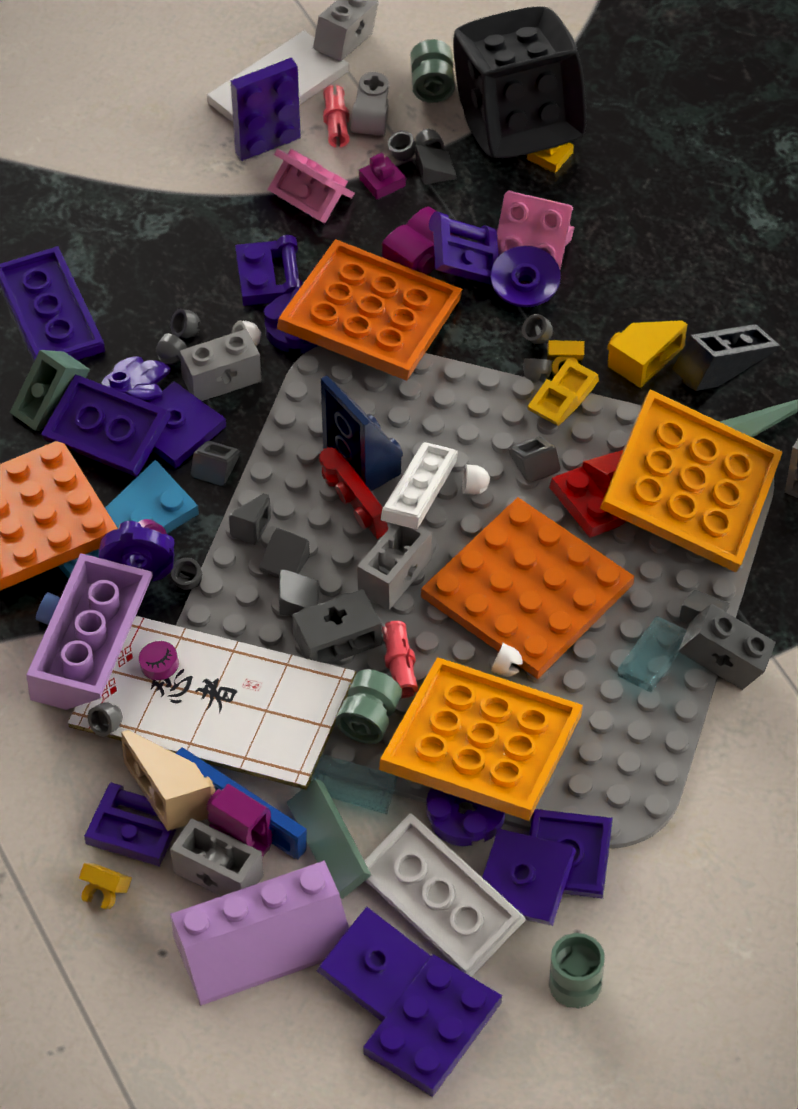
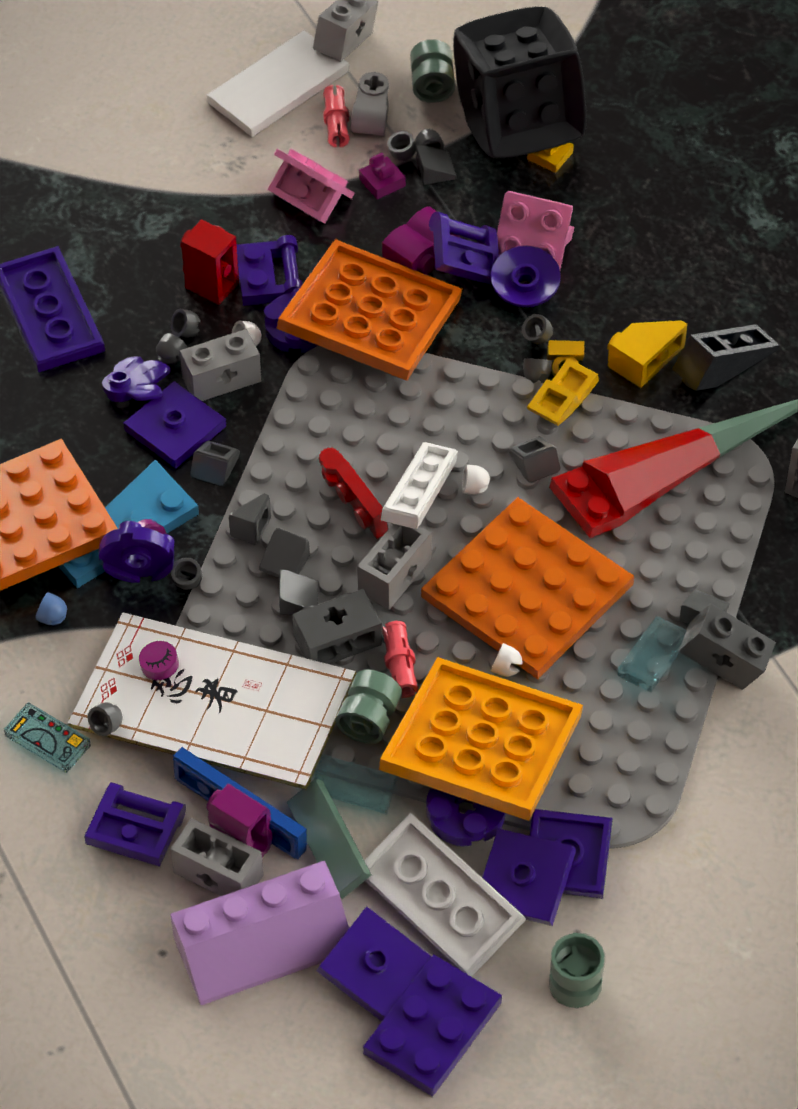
sand green slope [10,350,90,431] -> none
lavender slope [26,553,153,710] -> none
dark purple plate [41,374,171,477] -> none
yellow tile [79,863,132,909] -> none
tan slope [121,730,215,831] -> none
dark purple plate [230,57,301,161] -> none
dark blue slope [321,375,403,491] -> none
light orange plate [600,389,783,572] -> none
none -> clear light blue tile [4,702,91,773]
none -> red brick [180,219,239,305]

